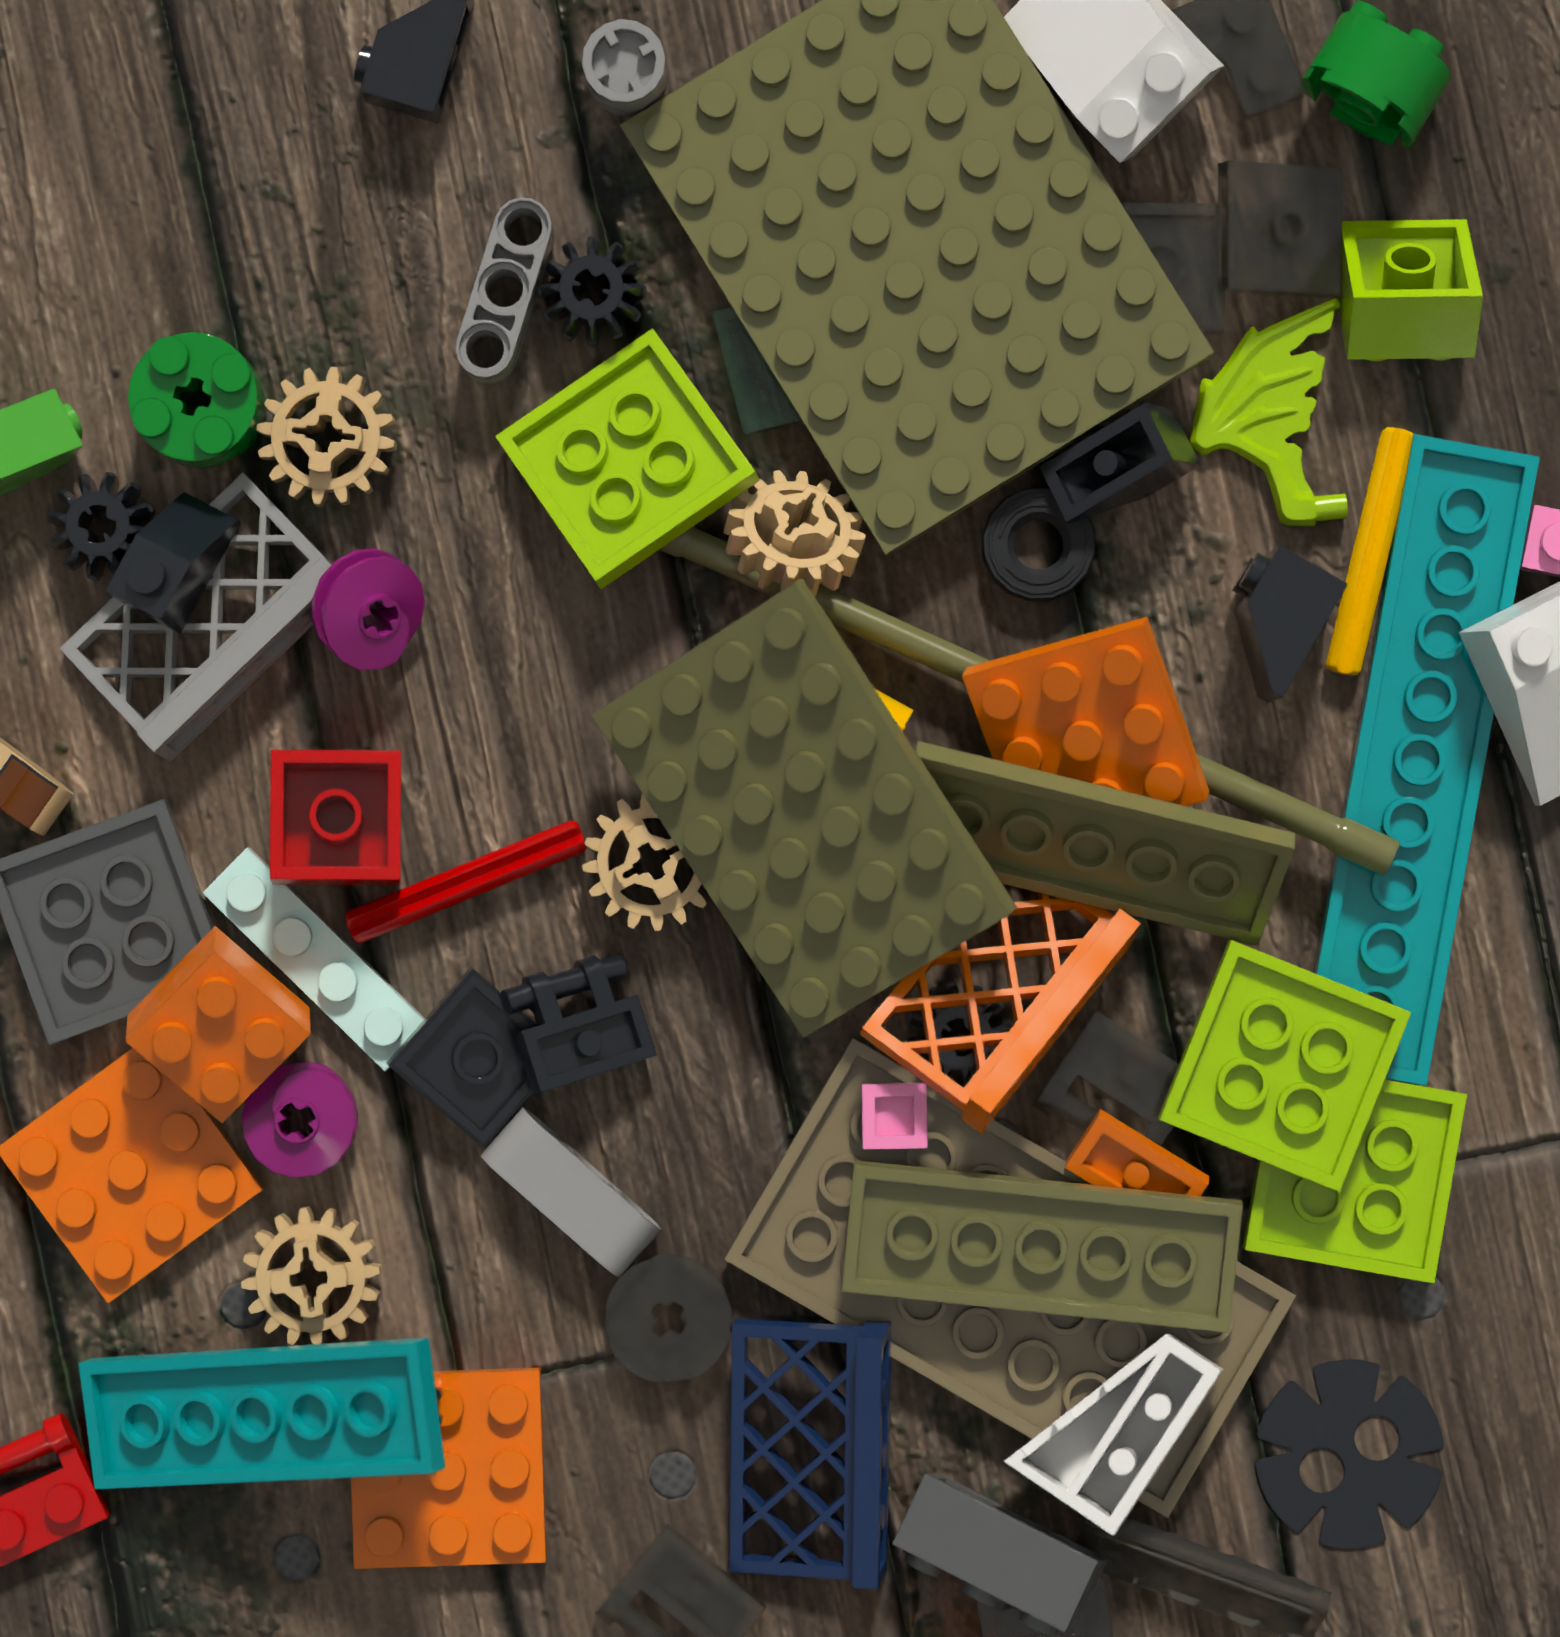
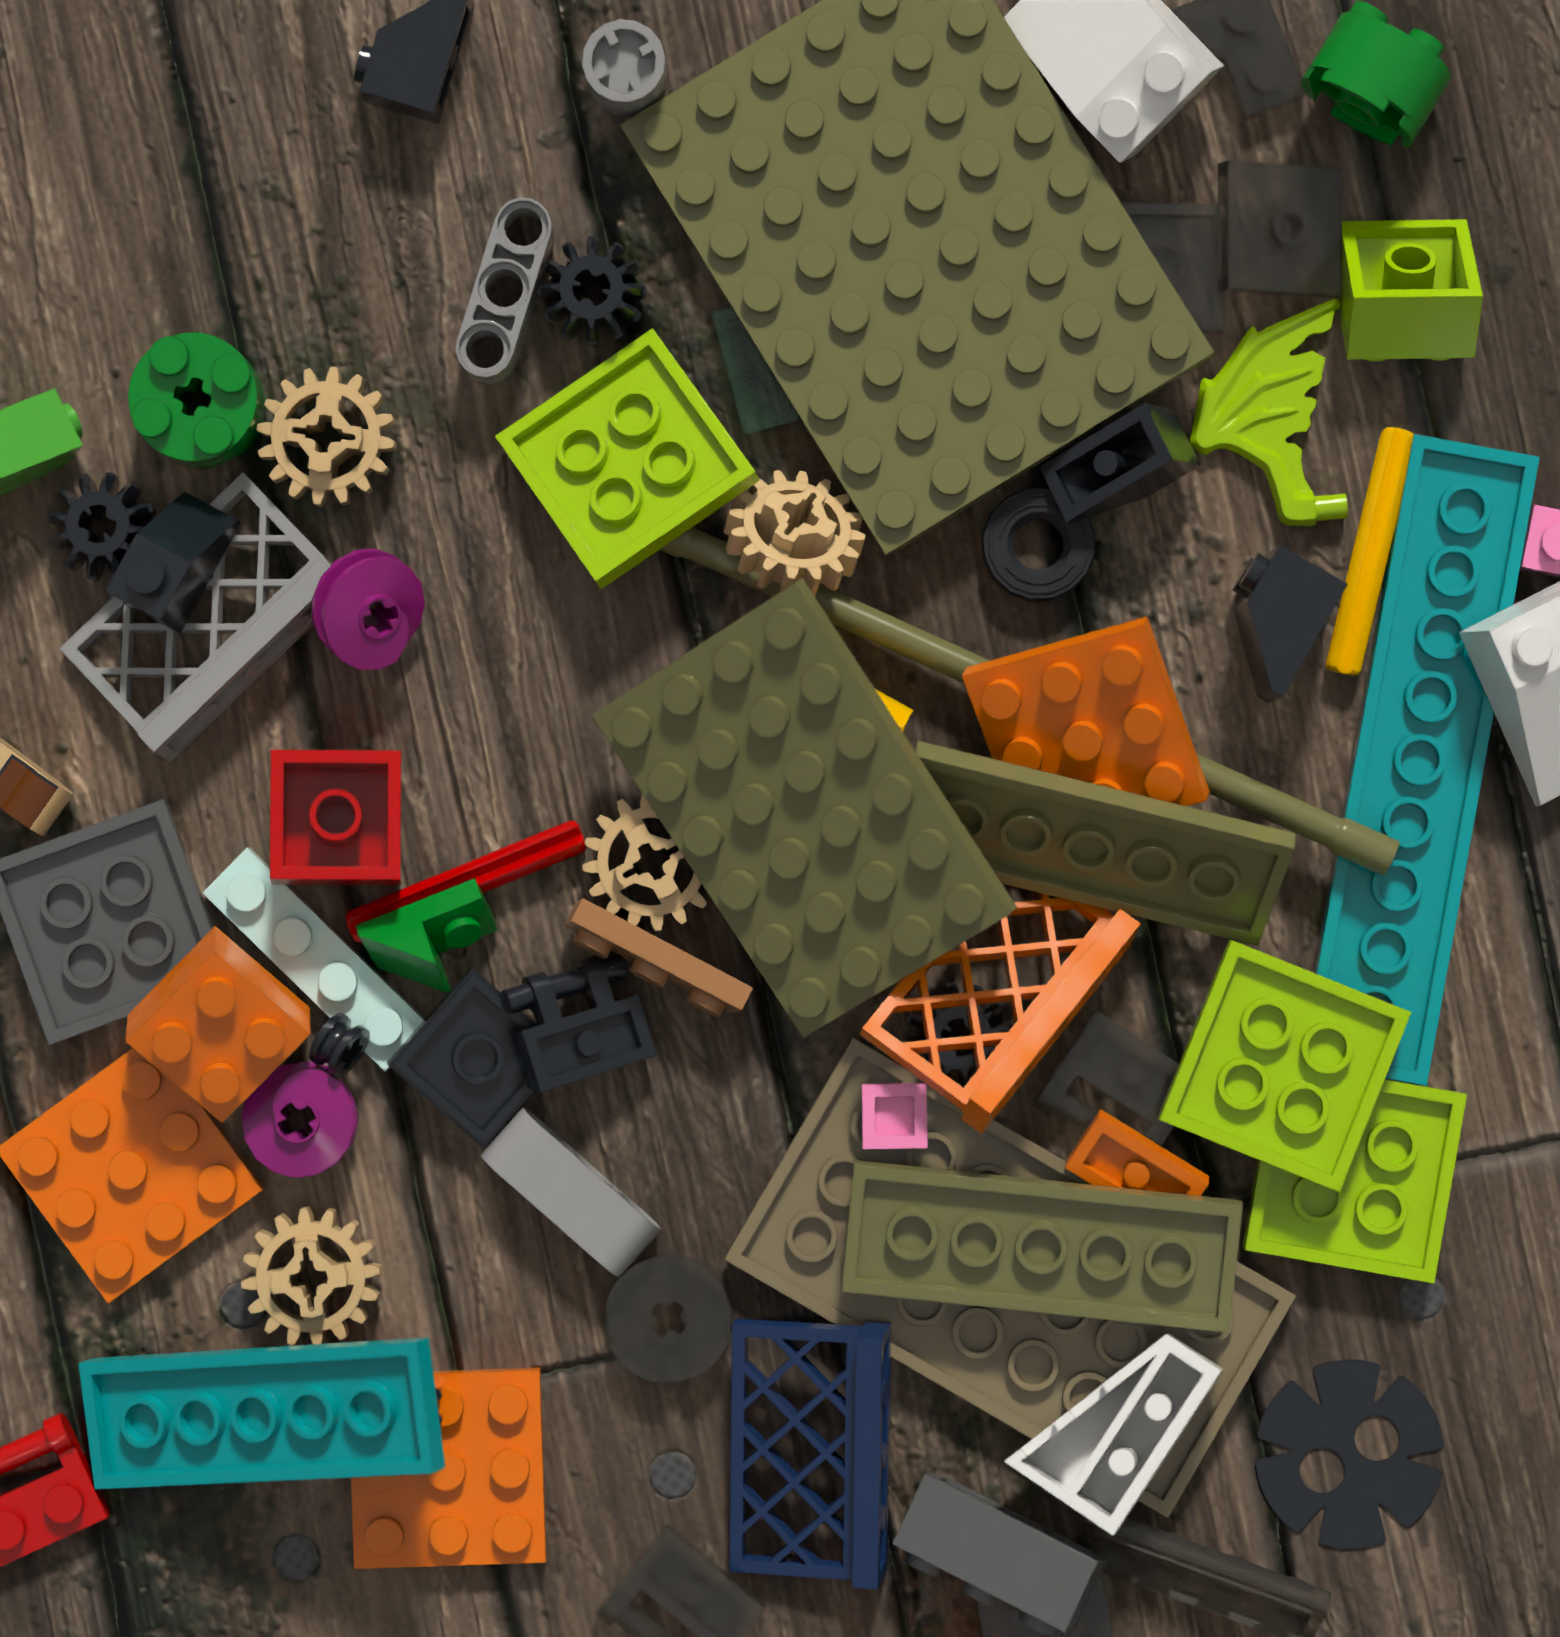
none -> black bush [309,1013,370,1078]
none -> green slope [355,878,498,993]
none -> medium nougat plate [564,898,753,1018]

